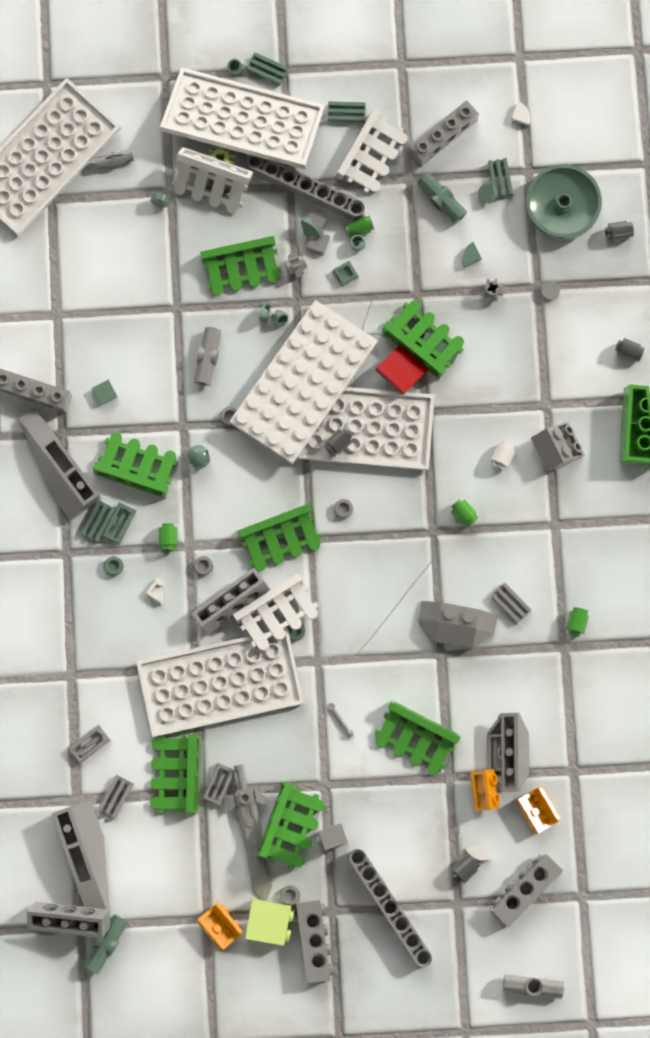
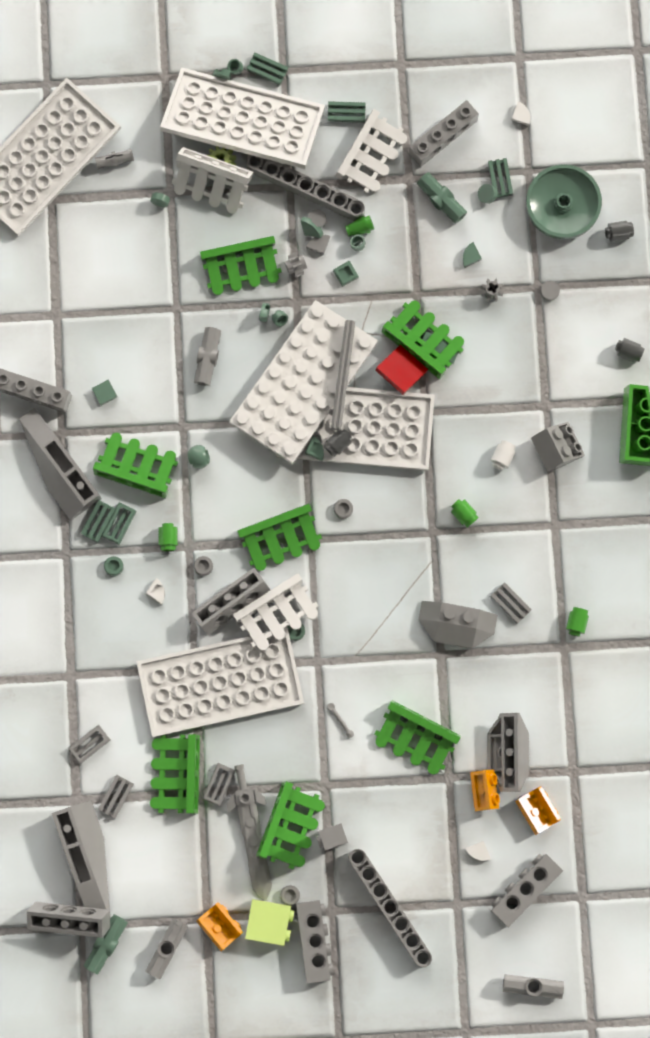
light grey tile [220,407,237,427] -> none
dark grey brick [451,855,480,884] -> none
none -> light grey piece [145,918,188,979]
none -> sand green tile [212,69,231,80]
none -> sand green tile [305,436,324,462]
none -> light grey axle [331,320,355,431]

